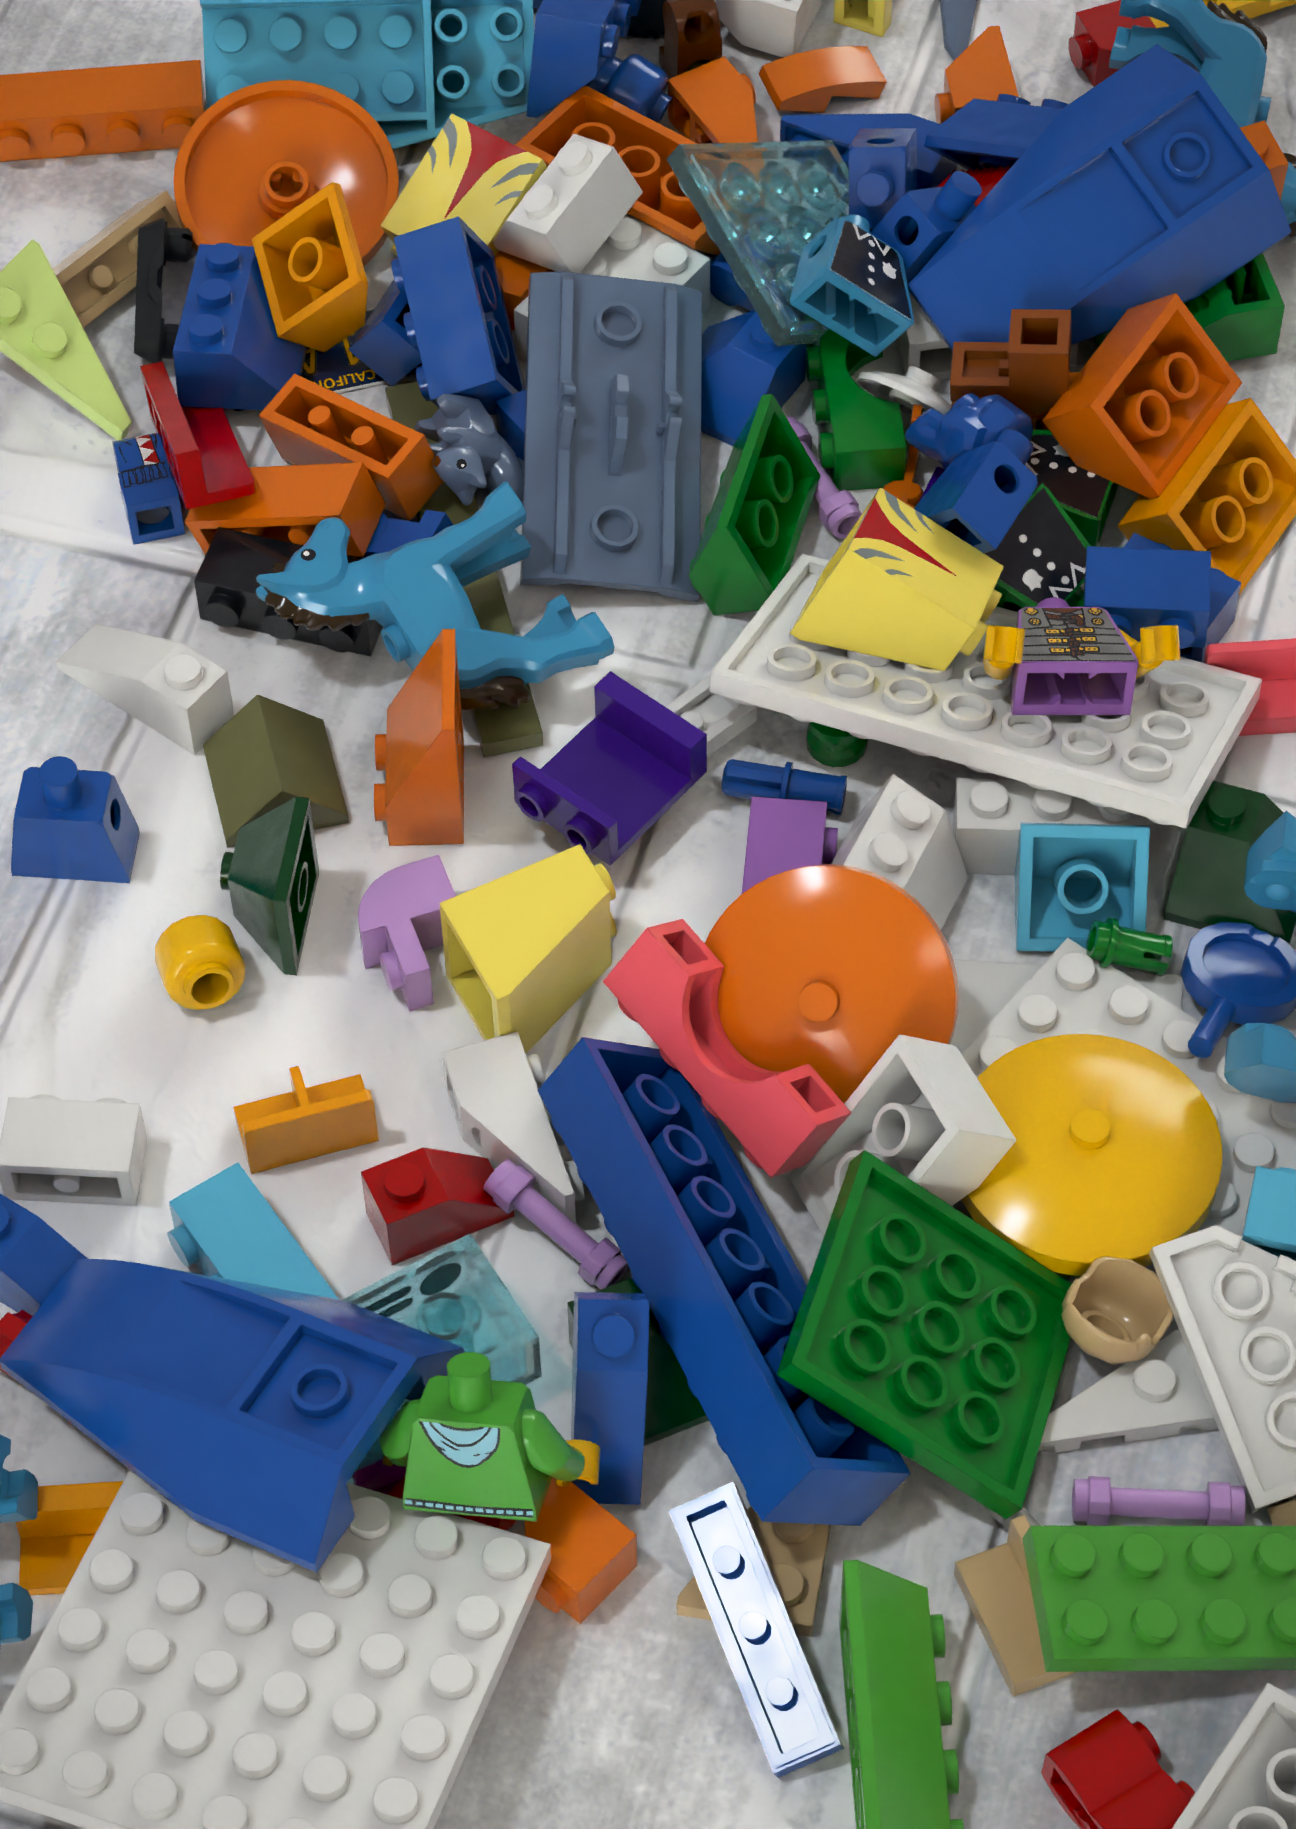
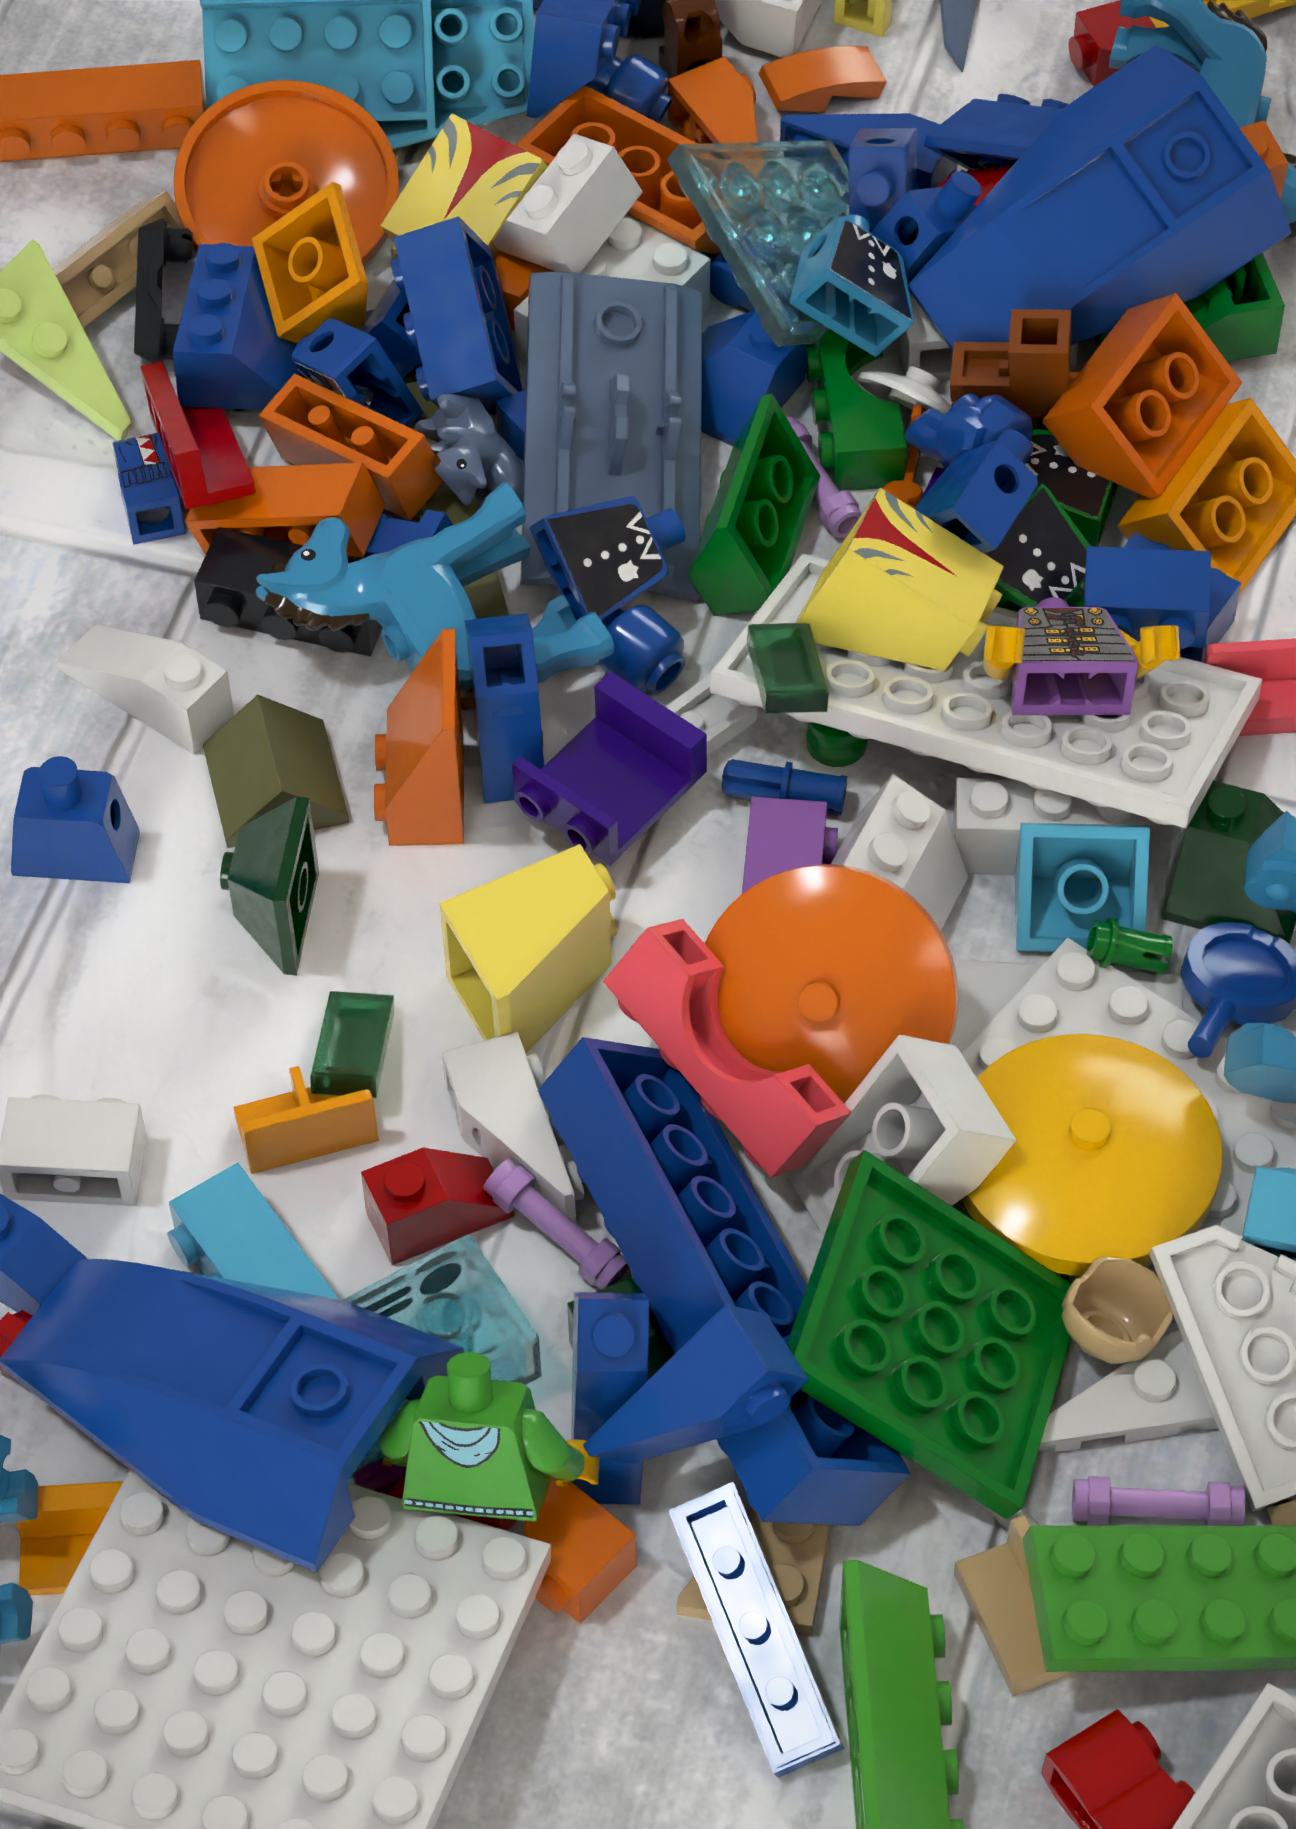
yellow head [155,914,245,1010] -> none
lavender brick [358,855,456,1011] -> none
orange slope [934,25,1019,124] -> none
none -> blue torso [291,318,424,427]
none -> clear green tile [310,991,394,1098]
none -> blue slope [464,613,544,803]
none -> torso [529,496,686,620]
none -> blue slope [583,1304,809,1464]
none -> blue head [598,605,686,695]
none -> clear green tile [747,623,829,713]

